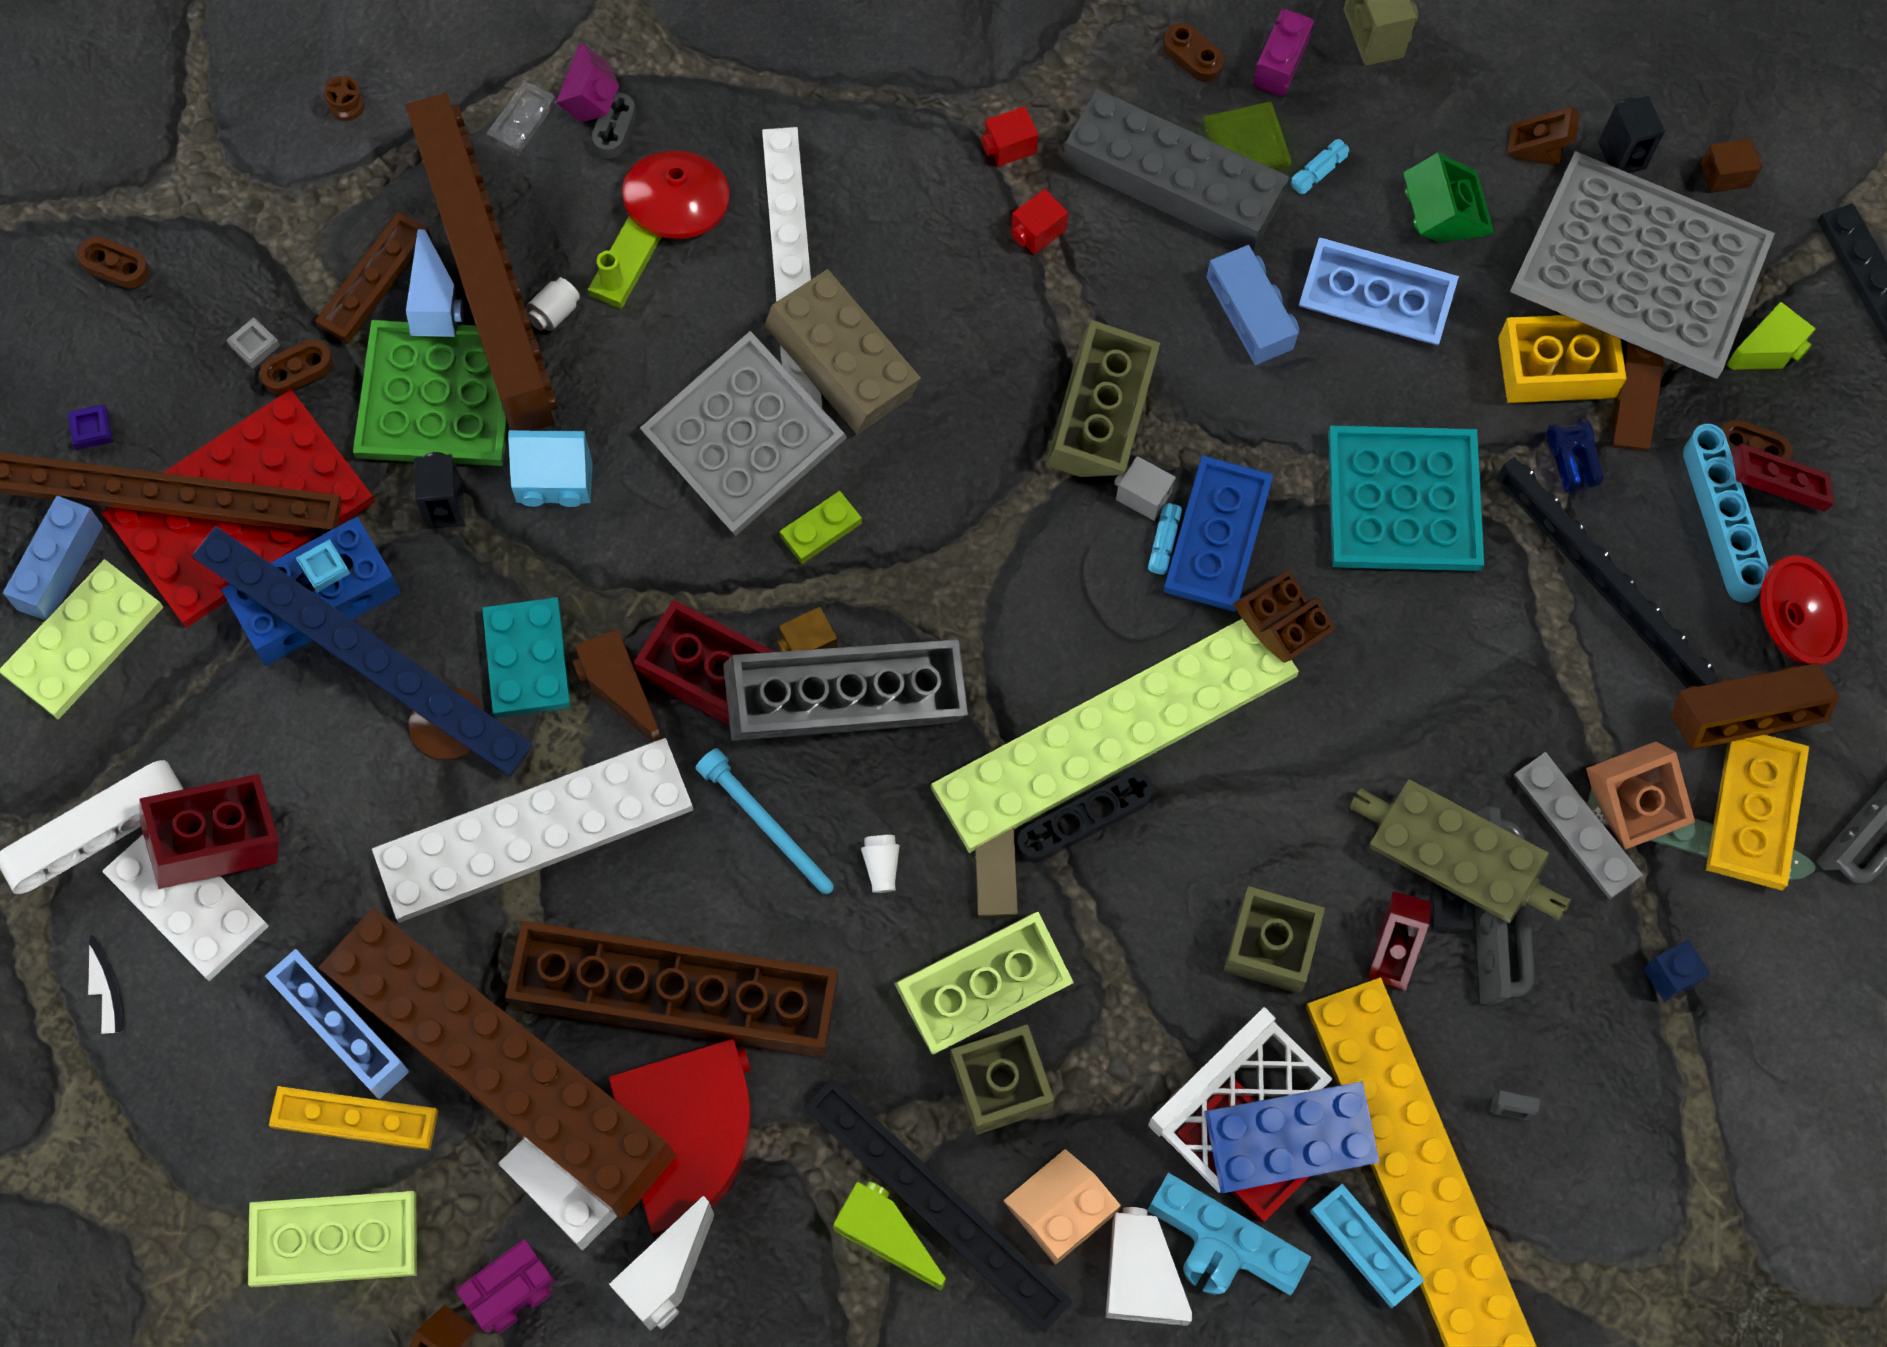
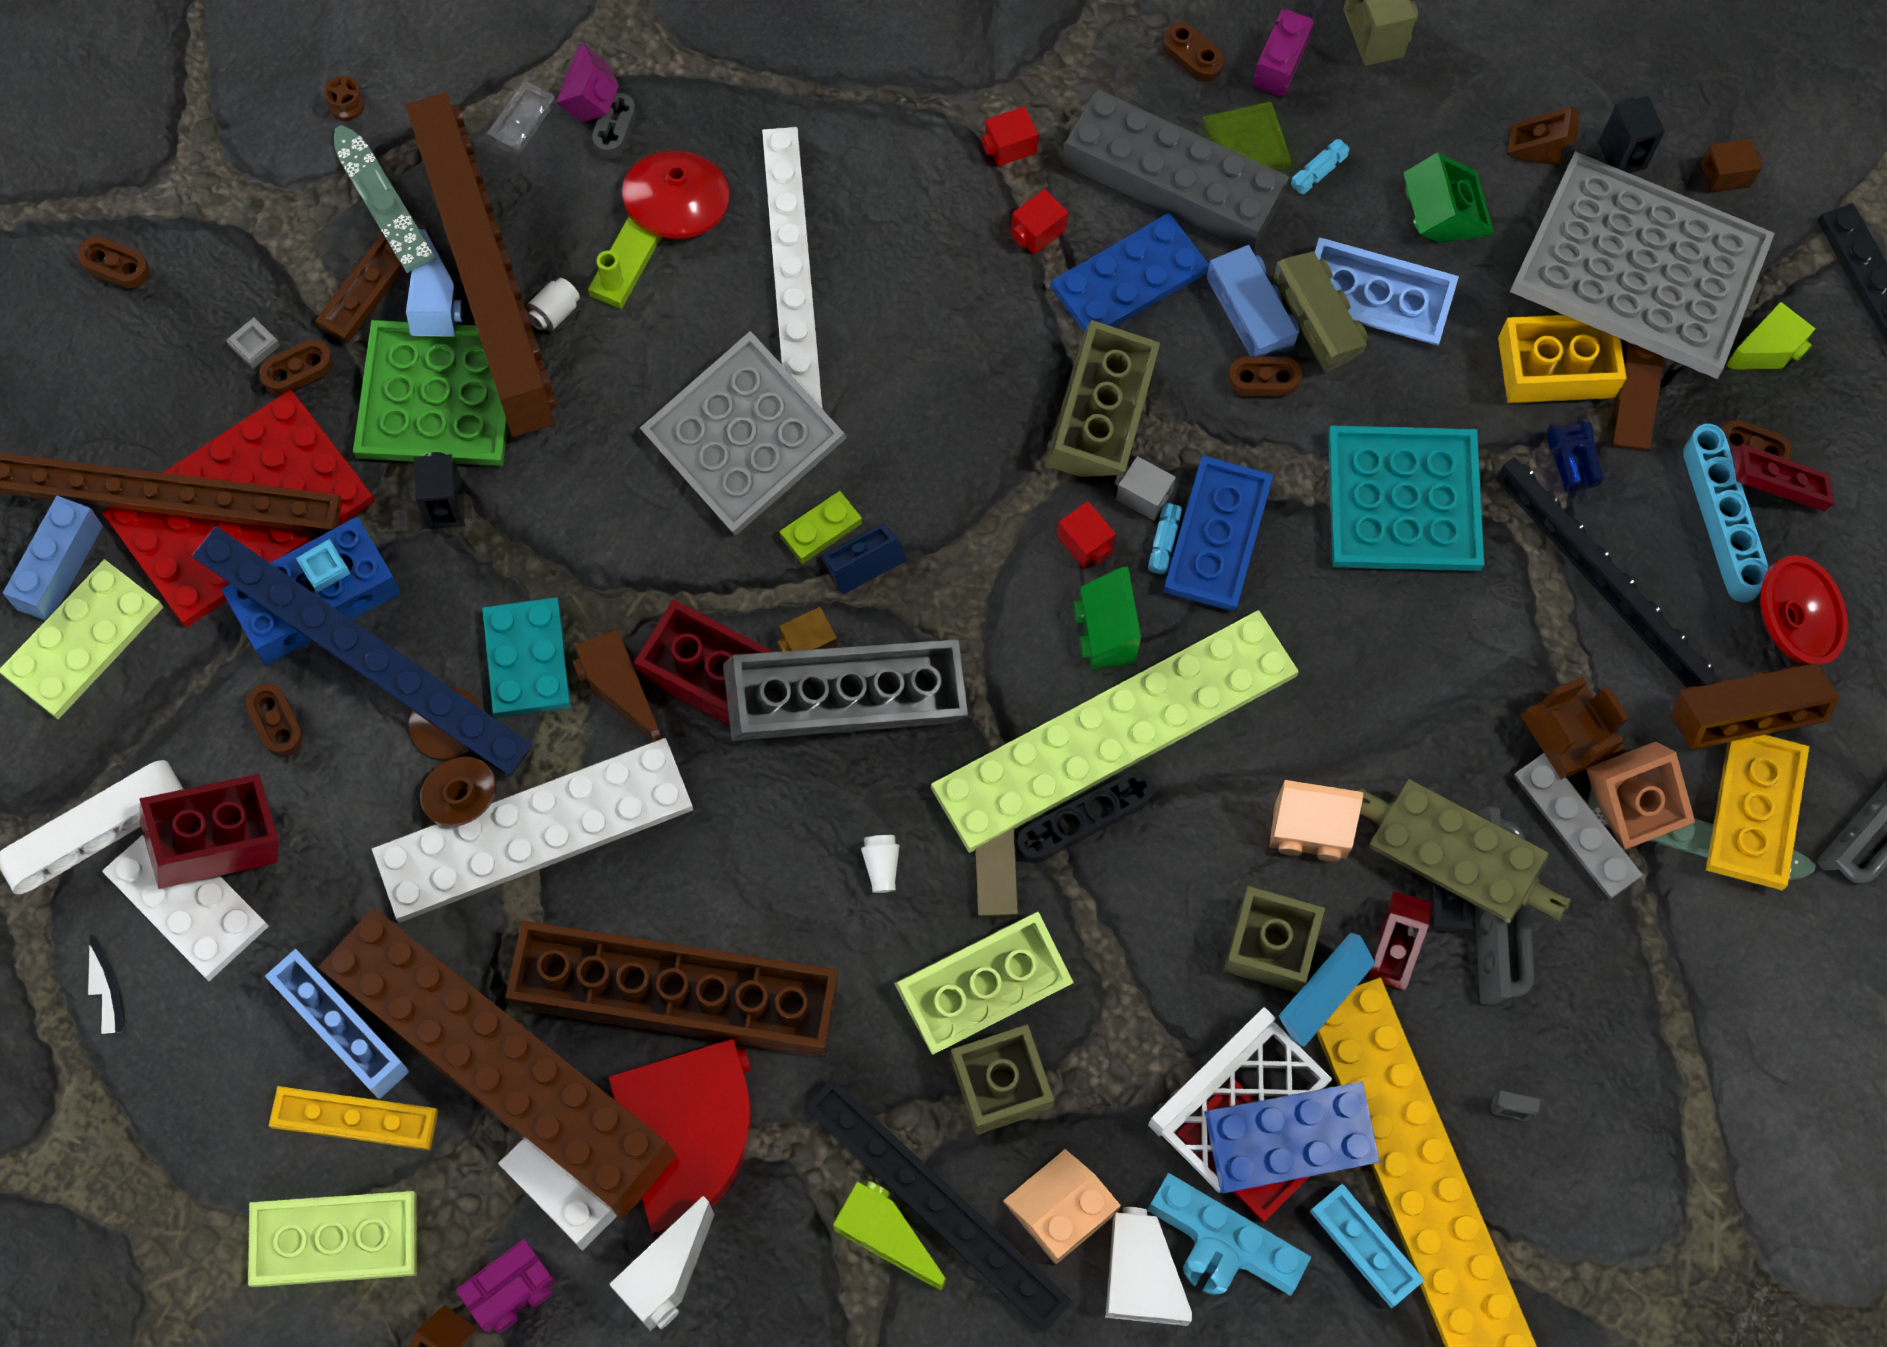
dark purple tile [68,404,113,450] -> none
medium azure slope [508,430,593,507] -> none
medium azure piece [695,748,834,894] -> none
dark tan brick [764,269,921,435] -> none
reddish brown slope [1233,569,1336,663] -> none
dark blue brick [1643,940,1711,1003] -> none
none -> reddish brown plate [246,683,303,757]
none -> sand green piece [334,125,436,273]
none -> reddish brown dish [420,757,496,827]
none -> dark blue slope [819,523,906,594]
none -> blue plate [1050,213,1209,332]
none -> red brick [1057,501,1116,569]
none -> green slope [1073,567,1141,670]
none -> reddish brown plate [1228,357,1302,396]
none -> light nougat slope [1269,780,1363,862]
none -> olive slope [1273,251,1368,374]
none -> dark azure tile [1279,933,1375,1047]
none -> reddish brown panel [1520,677,1629,780]

